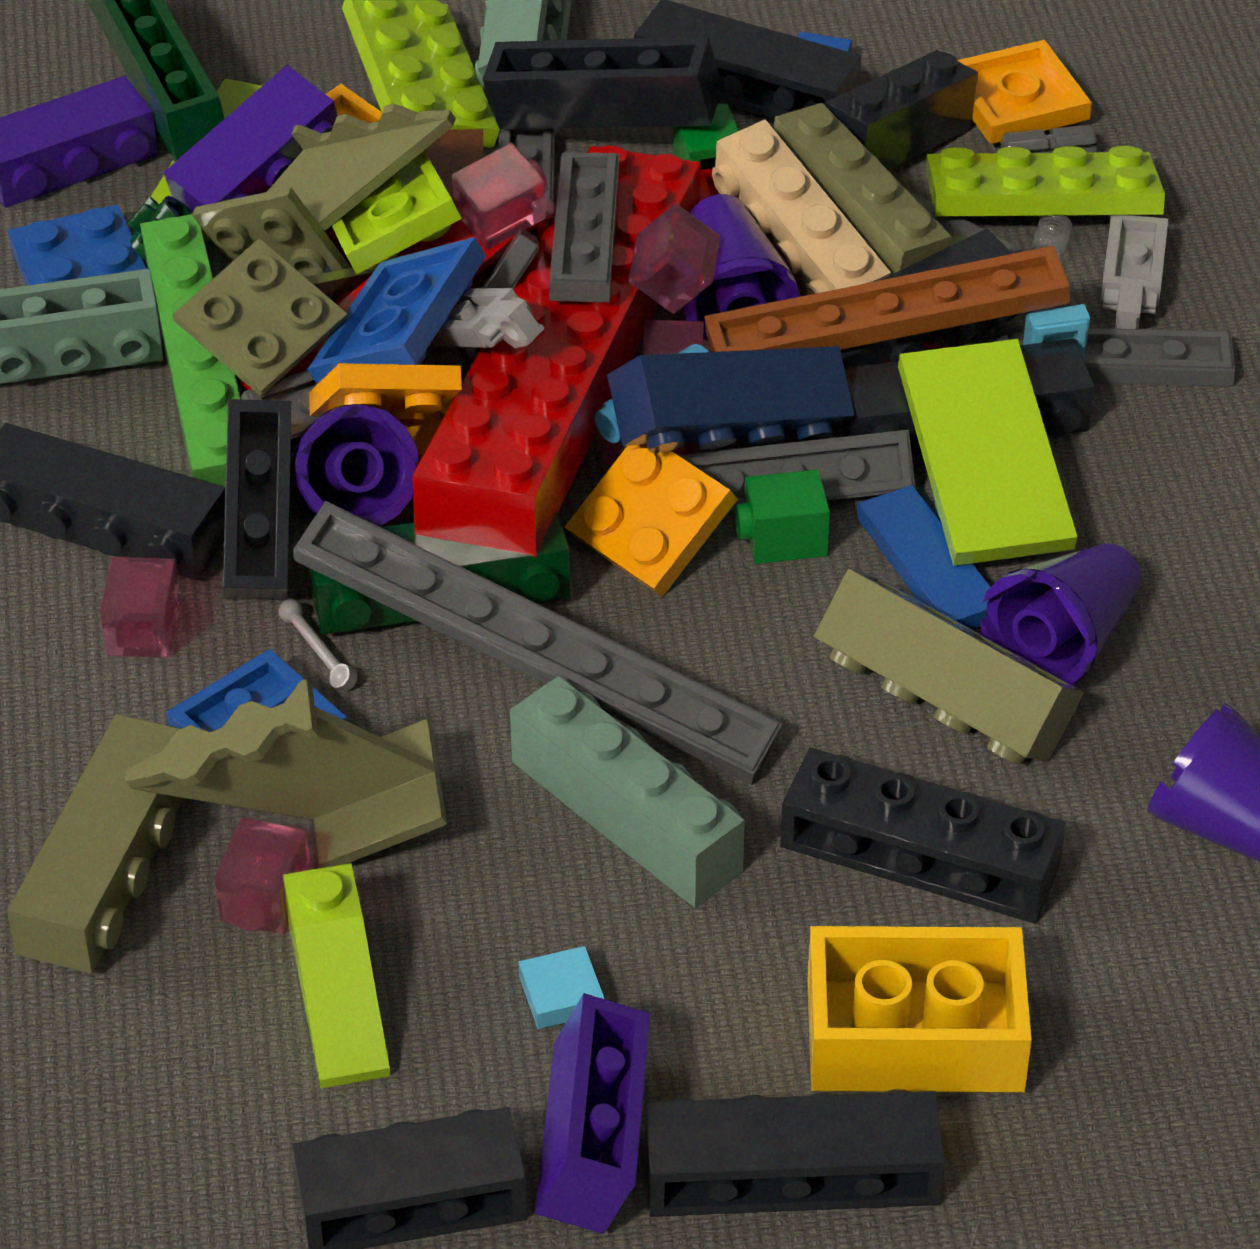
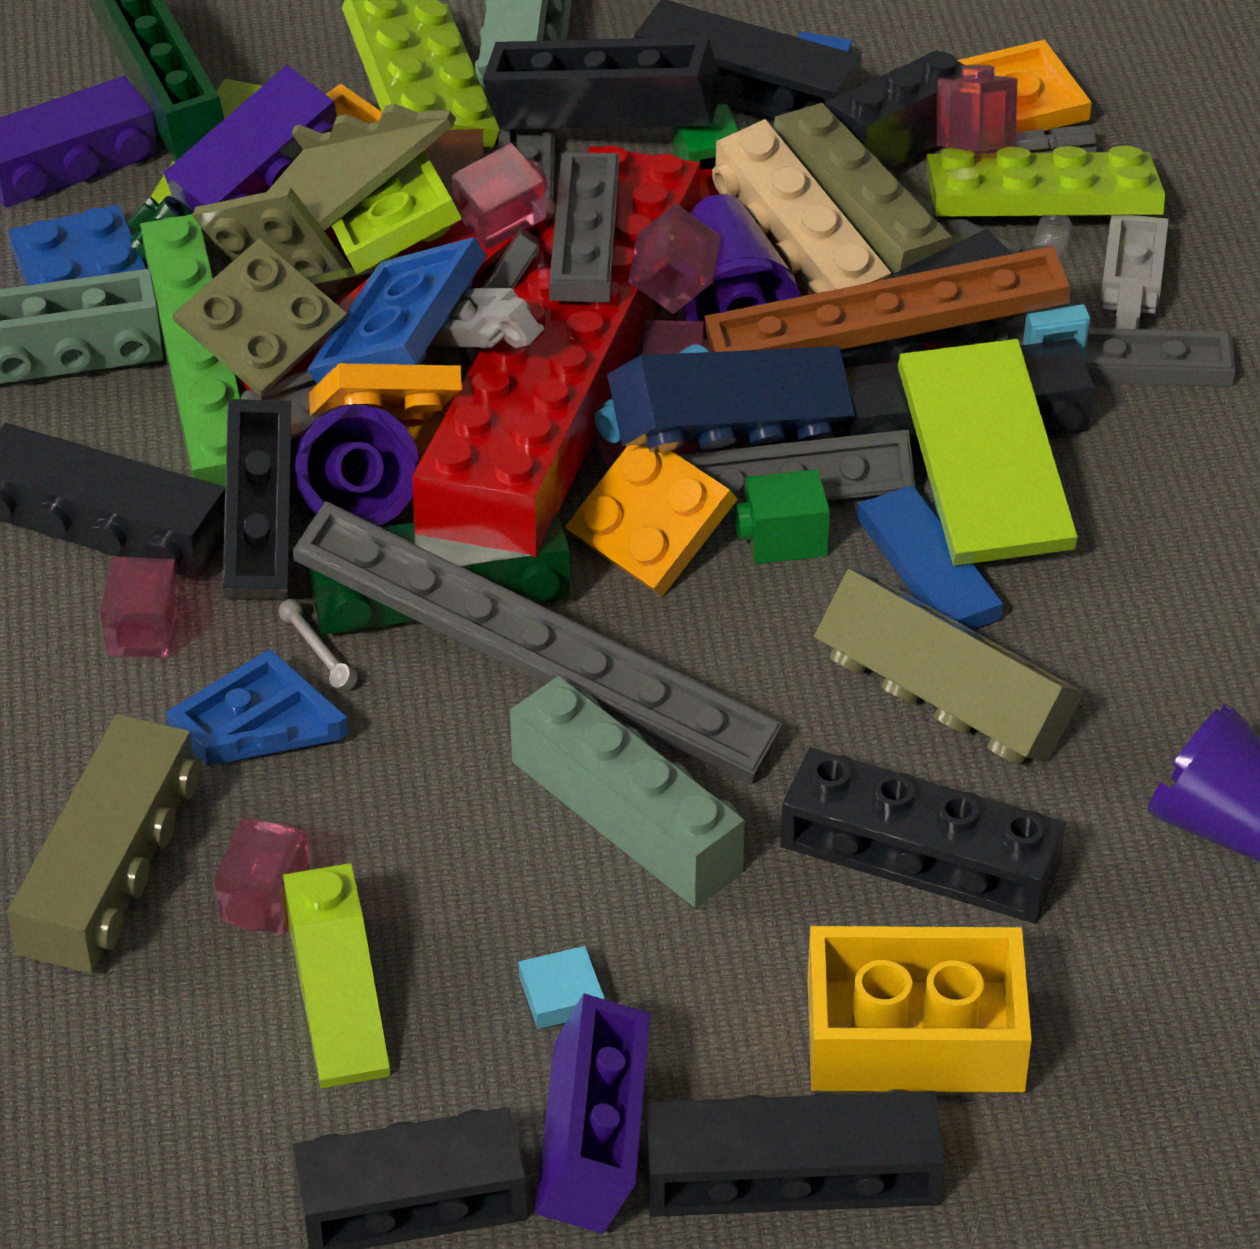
olive piece [125,679,447,868] -> none
dark purple cone [981,543,1142,685] -> none
none -> clear pink brick [937,65,1017,152]

